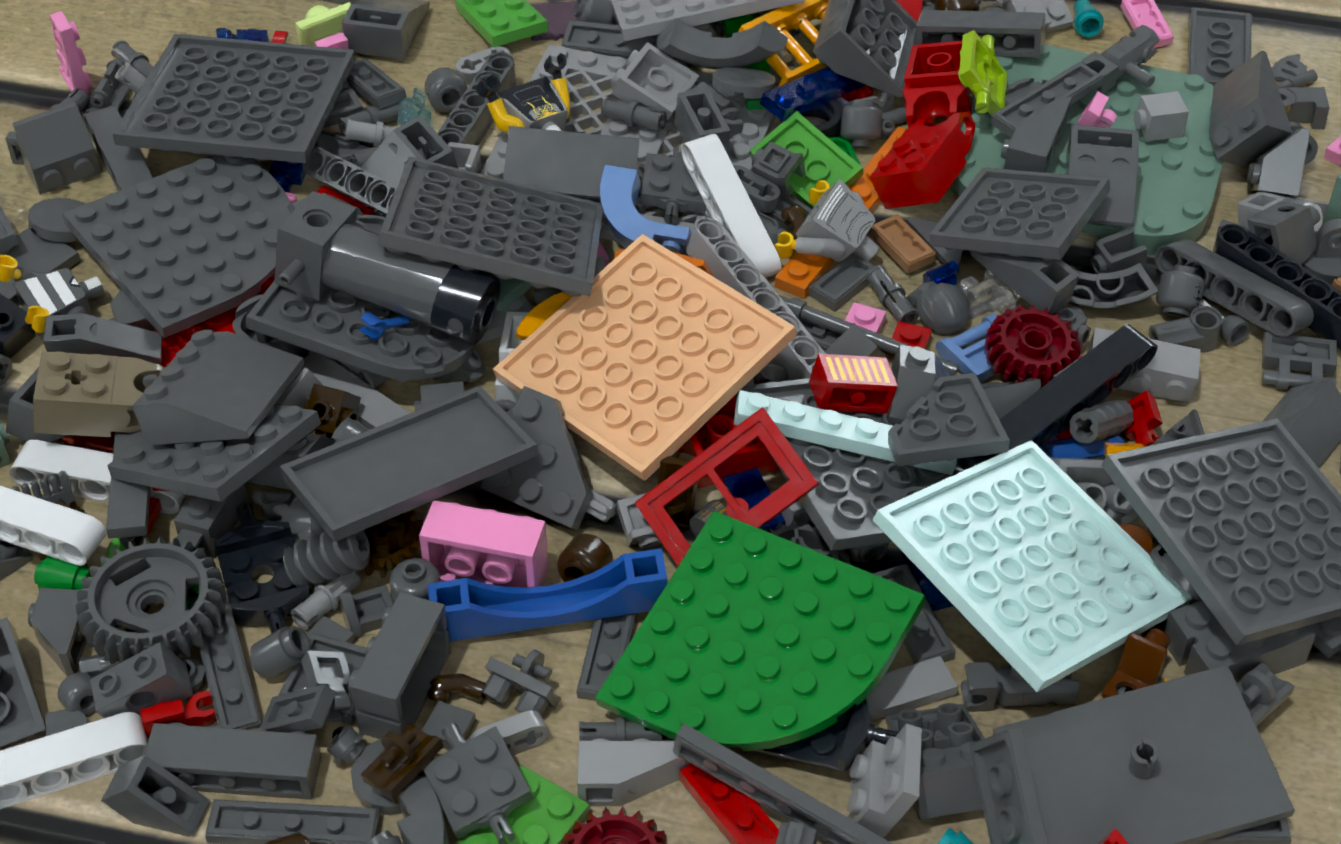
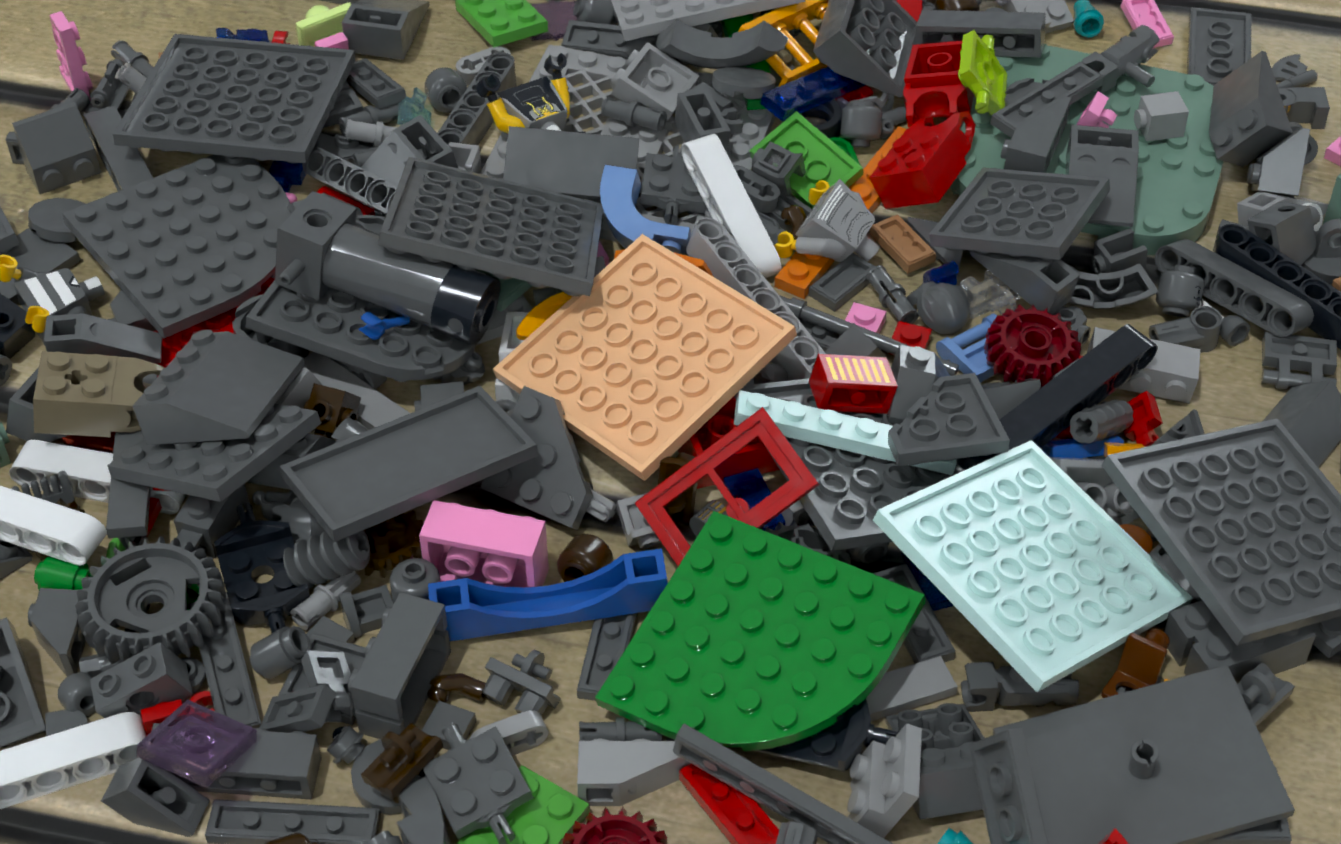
none -> clear purple tile [136,700,257,788]

